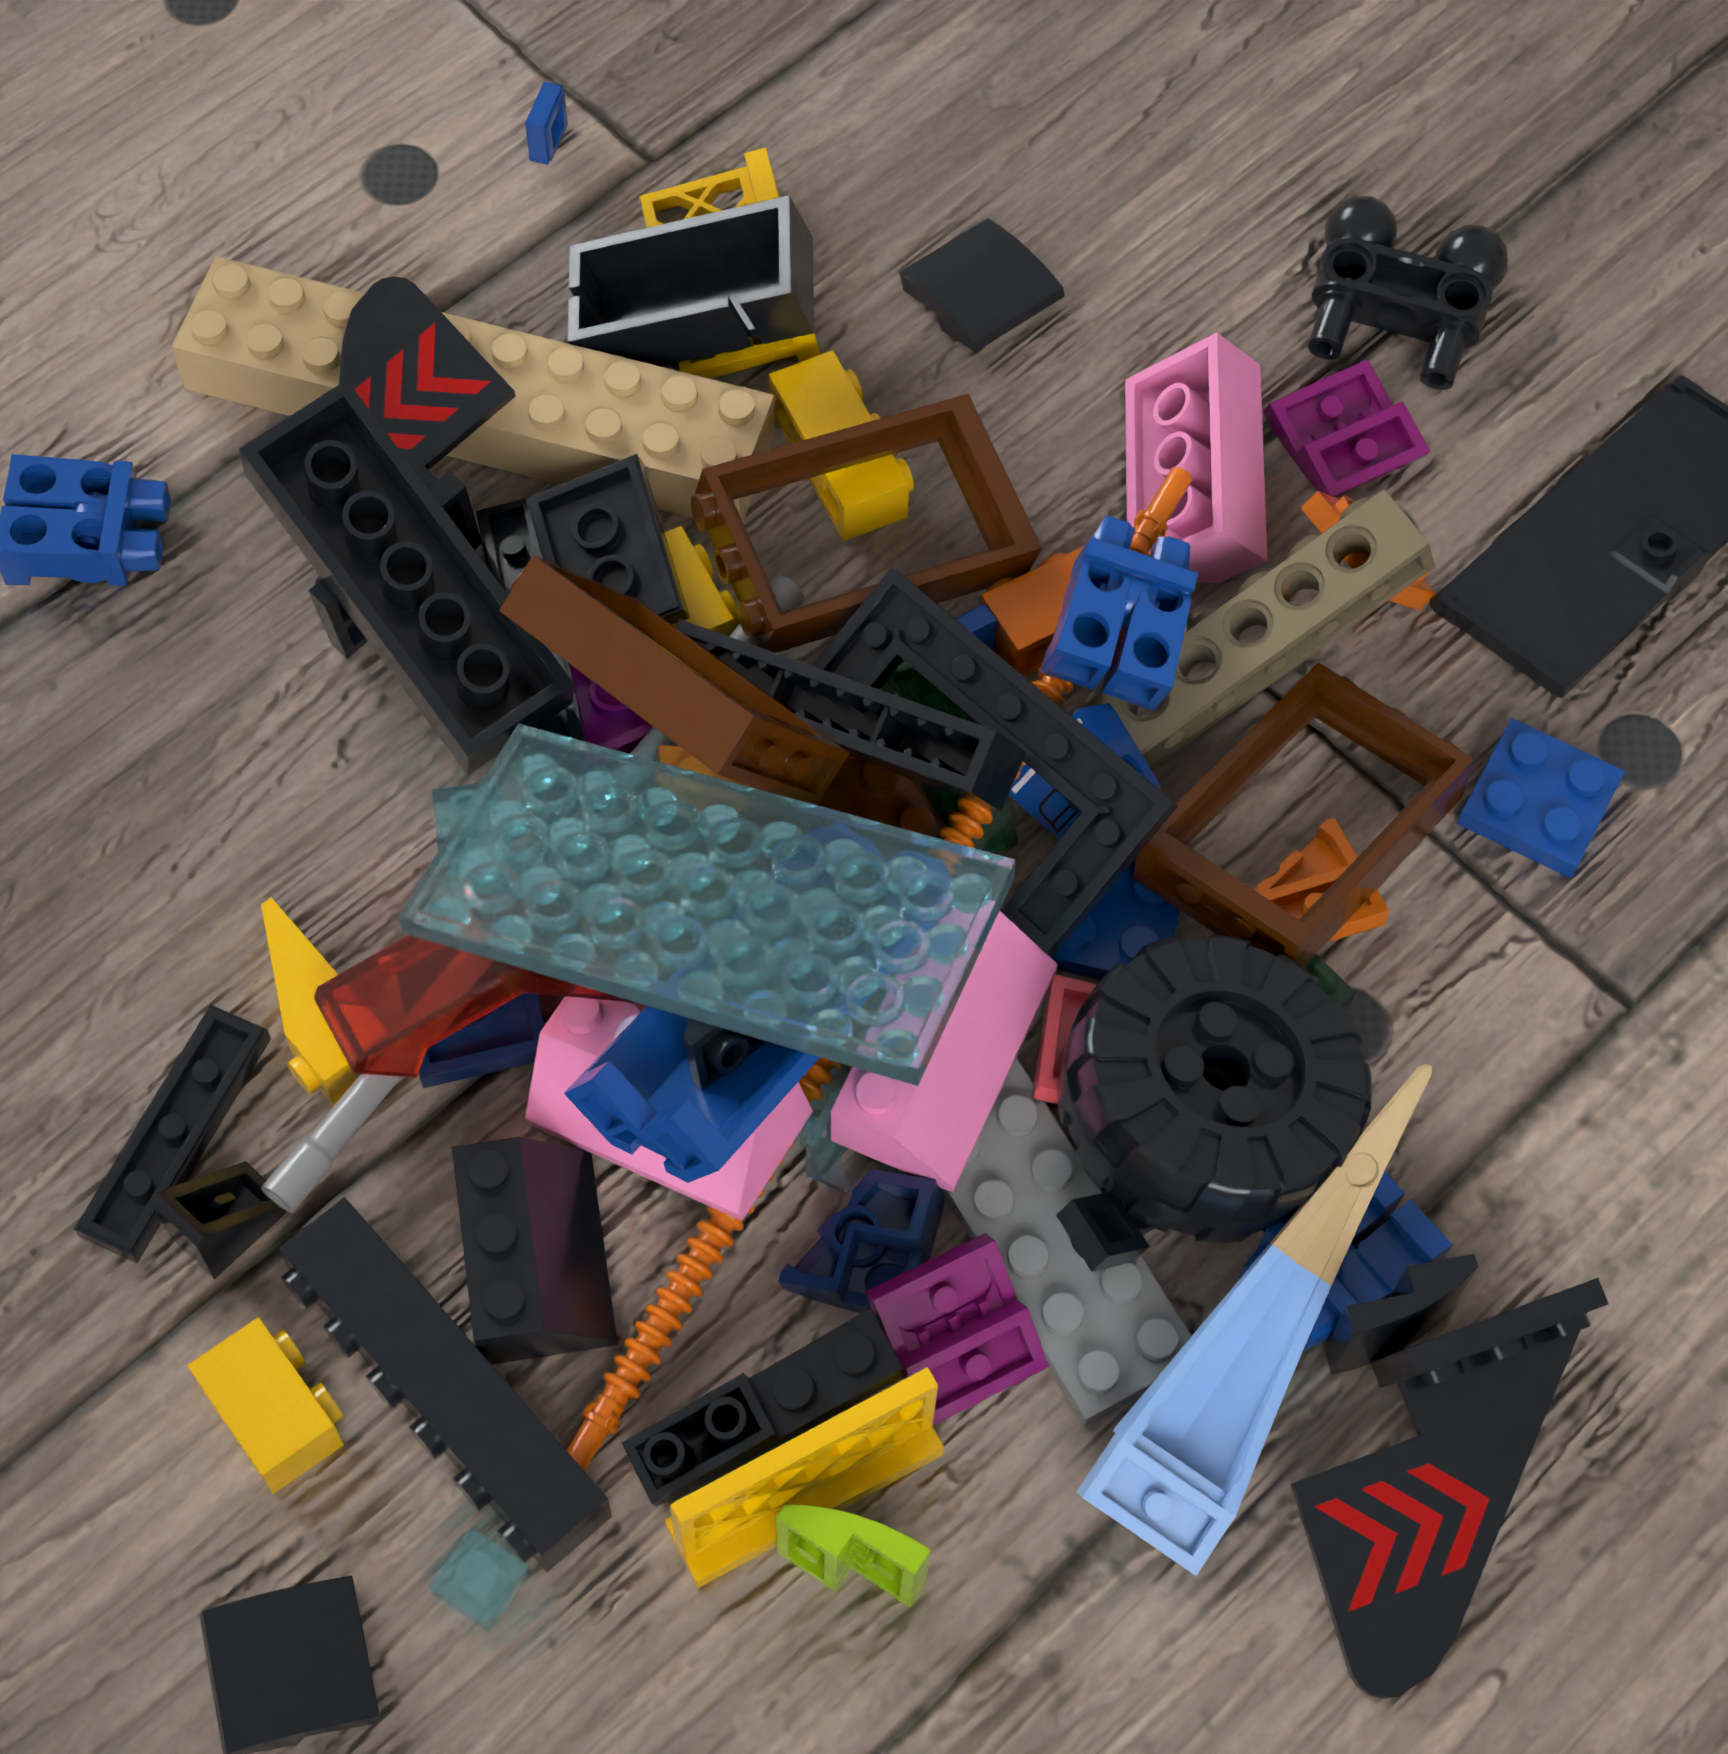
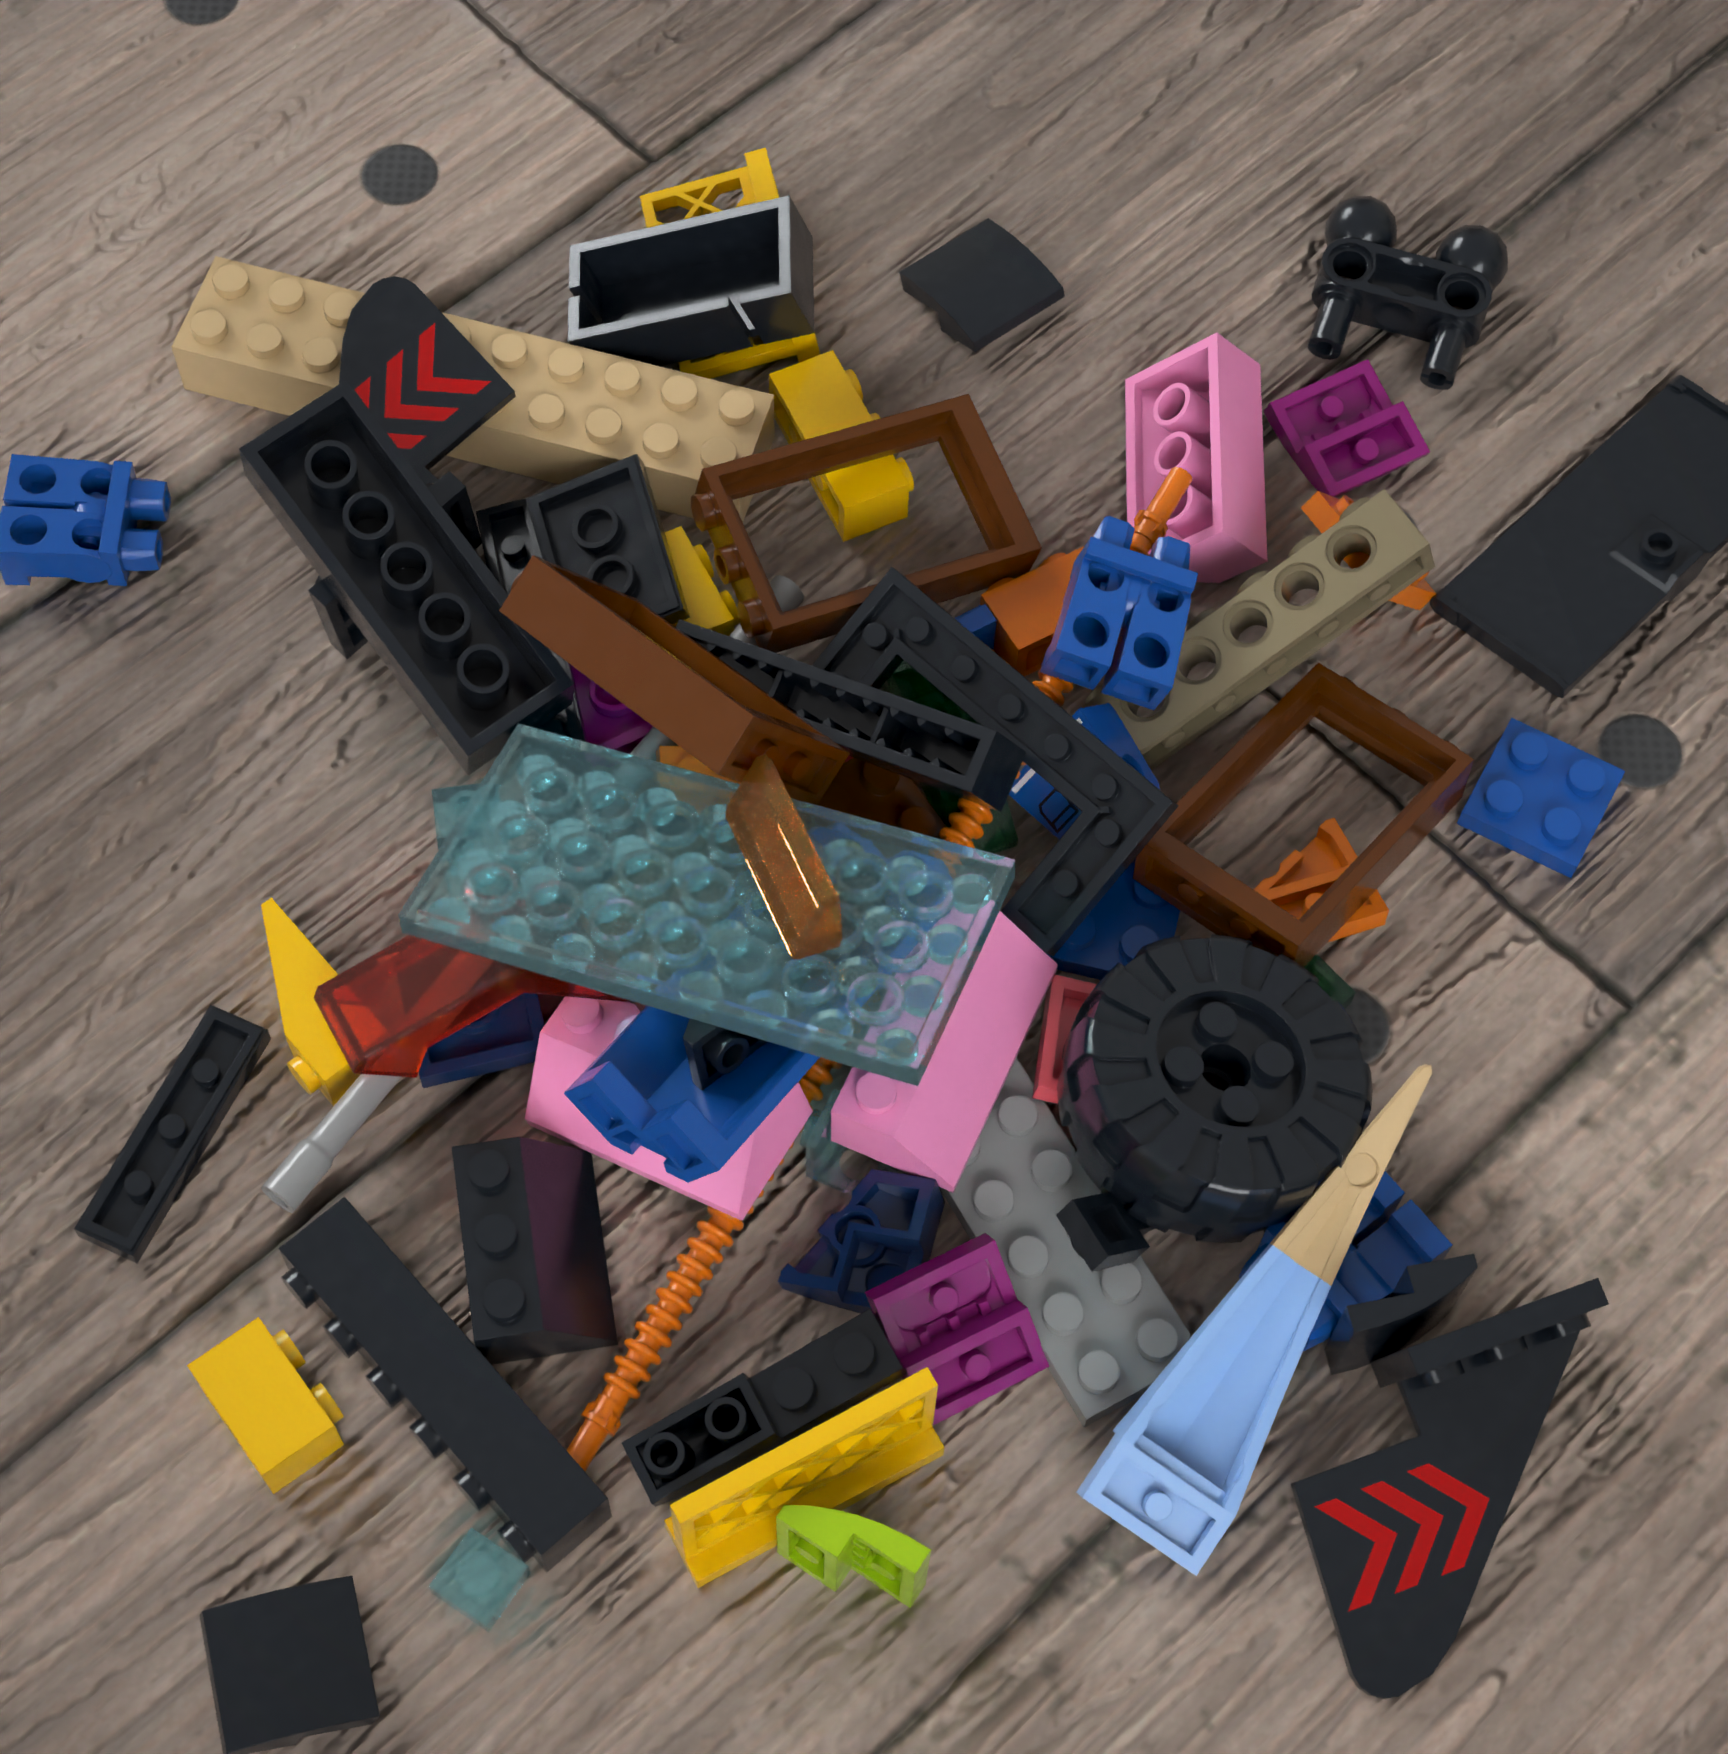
black slope [151,1161,287,1280] -> none
blue tile [525,81,568,165] -> none
none -> clear orange slope [726,754,843,959]

